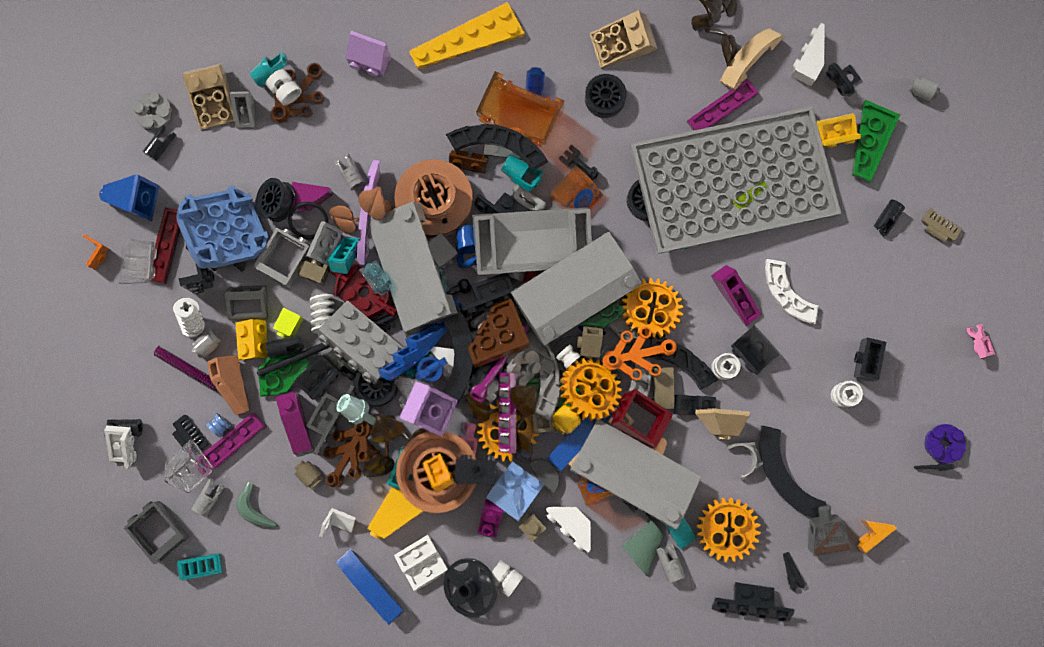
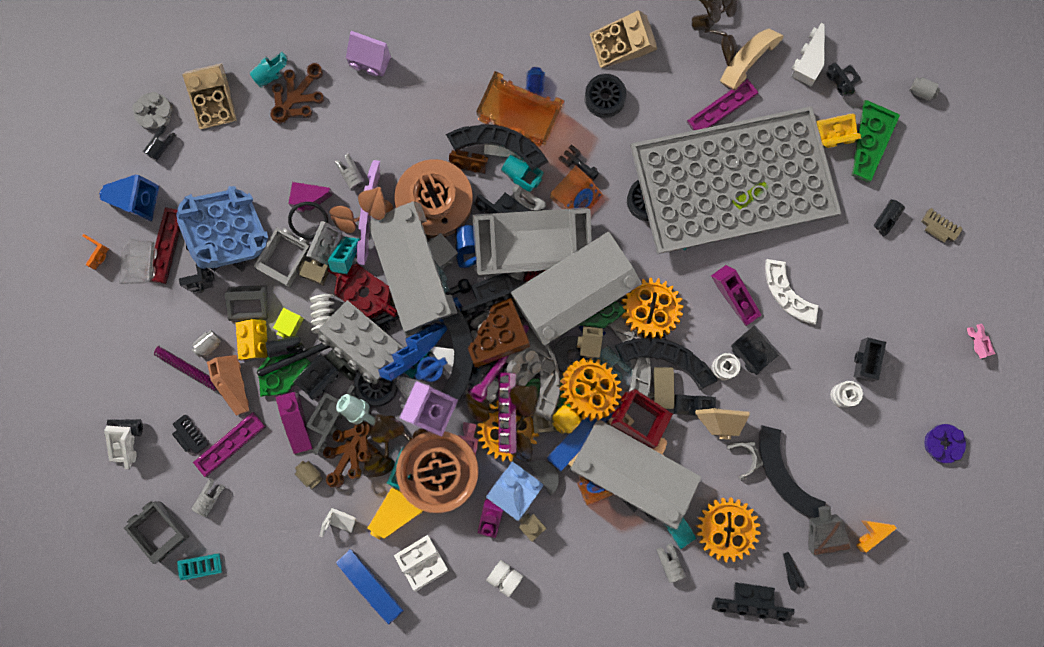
clear slope [165,439,215,493] -> none
white piece [173,298,205,337] -> none
medium blue wheel [206,413,231,438] -> none
light grey slope [230,92,255,128] -> none
sand green piece [236,482,277,528] -> none
black wheel [255,178,295,222] -> none
white wheel [266,69,302,105] -> none
clear light blue hips [359,260,391,296] -> none
yellow wing [409,2,524,69] -> none
light orange slope [423,454,454,493] -> none
black wheel [443,558,498,618] -> none
black brick [454,455,496,485] -> none
white slope [546,507,591,552] -> none
white wheel [556,345,580,369] -> none
orange plant [602,326,677,381] -> none
sand green slope [621,520,664,575] -> none
black piece [914,463,955,471] -> none

